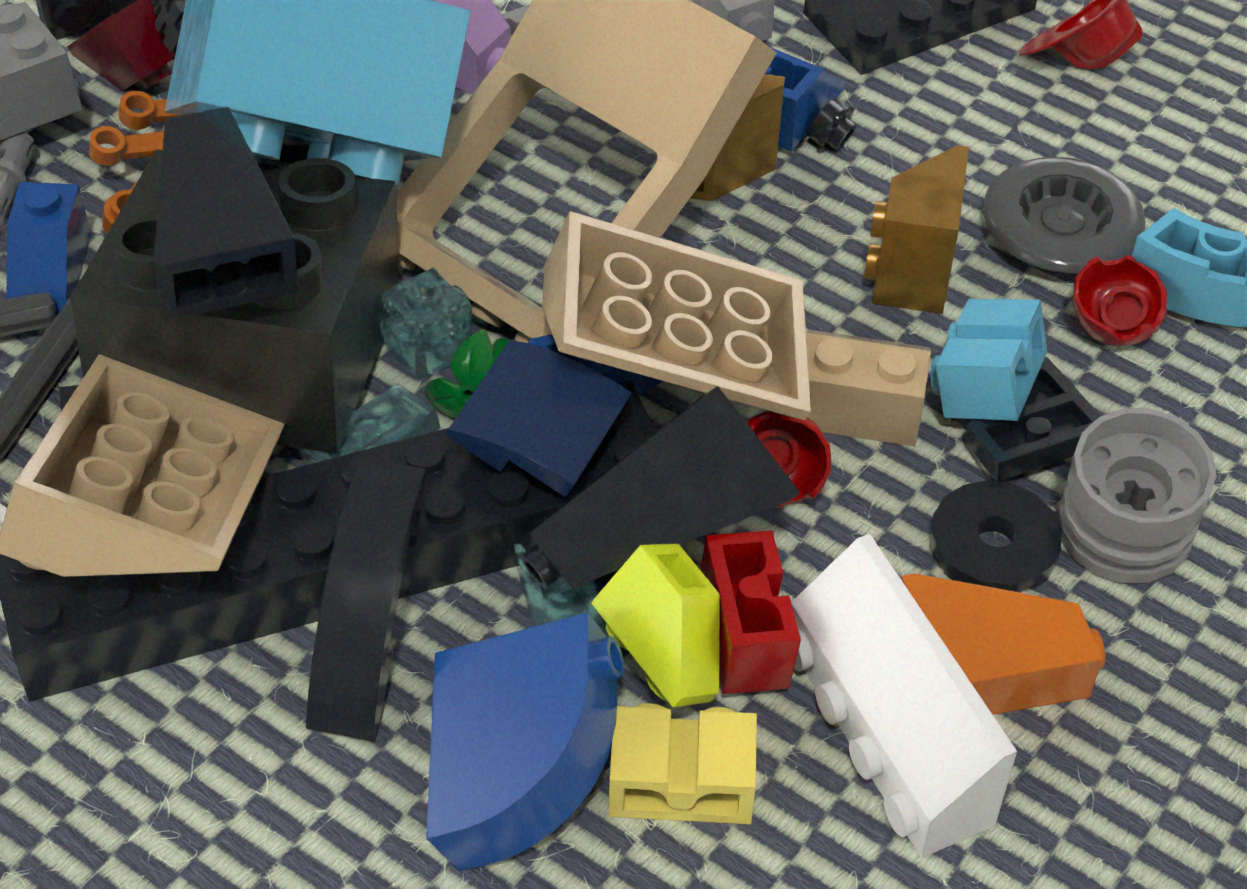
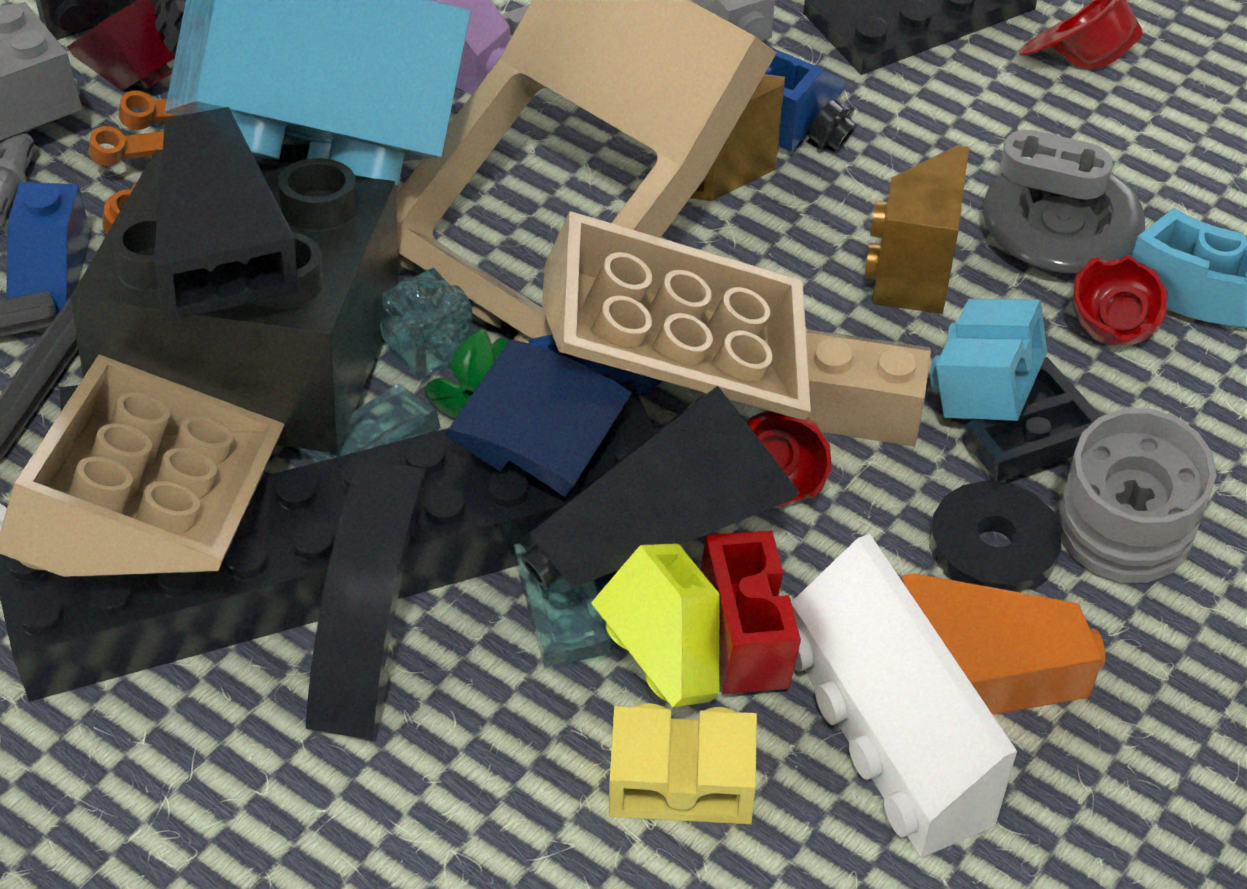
blue brick [426,613,624,871] -> none
none -> light grey beam [1000,130,1113,200]

